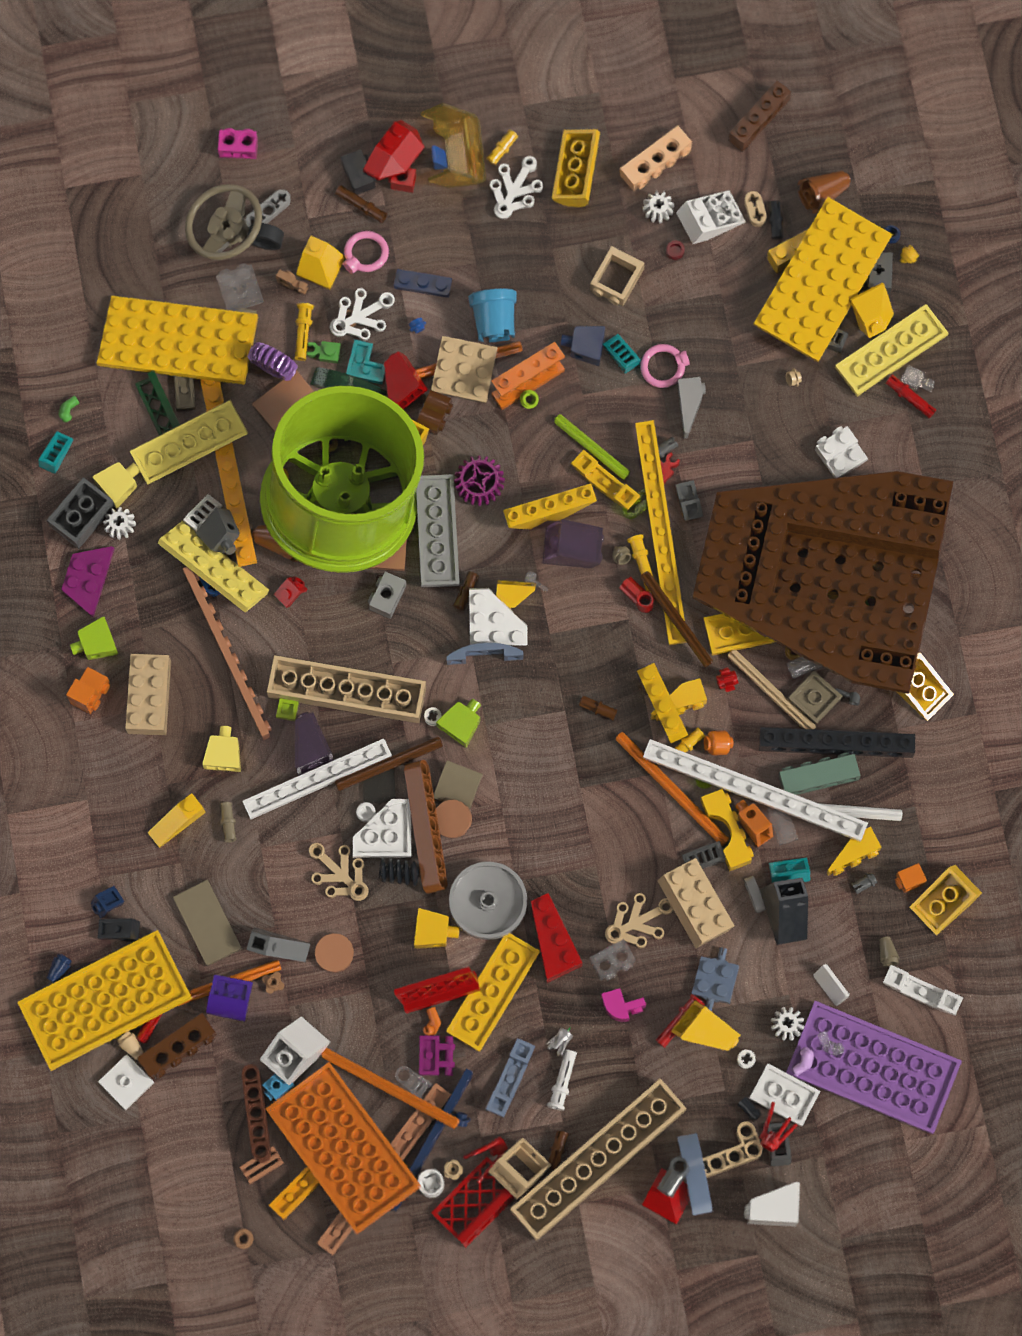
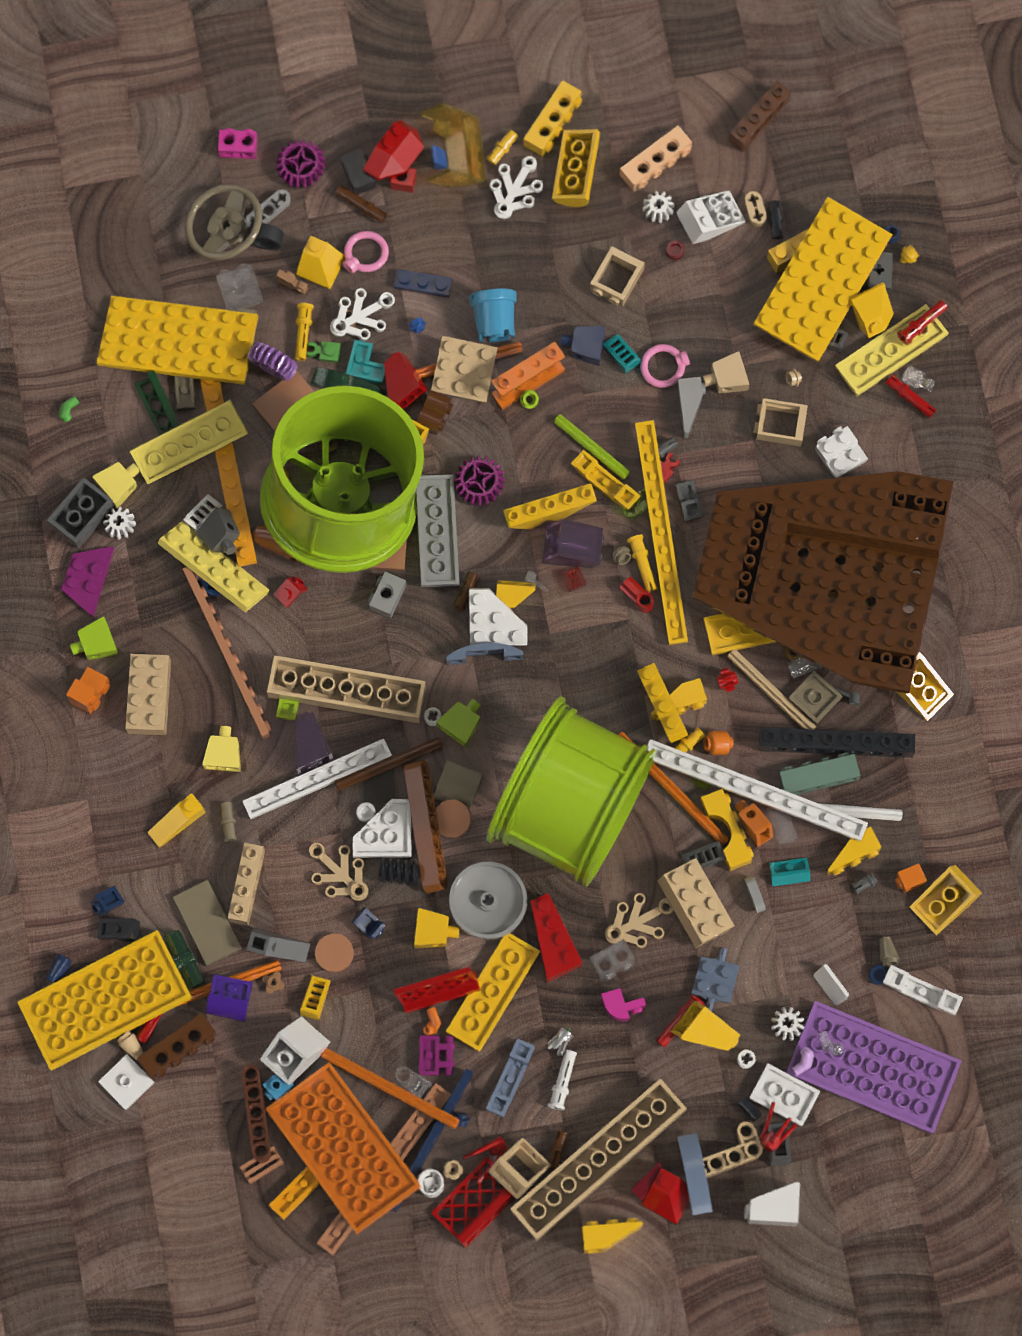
teal slope [38,431,73,474] -> none
medium nougat plate [233,1229,253,1249] -> none
reddish brown axle [579,696,618,721] -> none
reddish brown axle [641,571,713,667] -> none
dark grey piece [657,1157,689,1198] -> none
black slope [759,878,808,945] -> none
dark orange cone [797,171,851,214] -> none
none -> clear green piece [164,930,205,990]
none -> tan brick [228,843,265,926]
none -> magenta gear [276,139,326,189]
none -> yellow slope [300,975,331,1020]
none -> dark blue bracket [351,907,386,939]
none -> lime wheel [486,696,657,887]
none -> yellow brick [524,80,583,157]
none -> clear red tile [561,566,587,592]
none -> yellow slope [582,1218,643,1254]
none -> dark red slope [631,1162,662,1202]
none -> tan torso [703,352,749,393]
none -> tan window [754,398,808,447]
none -> dark blue tile [868,965,888,985]
none -> red pin [897,300,948,345]

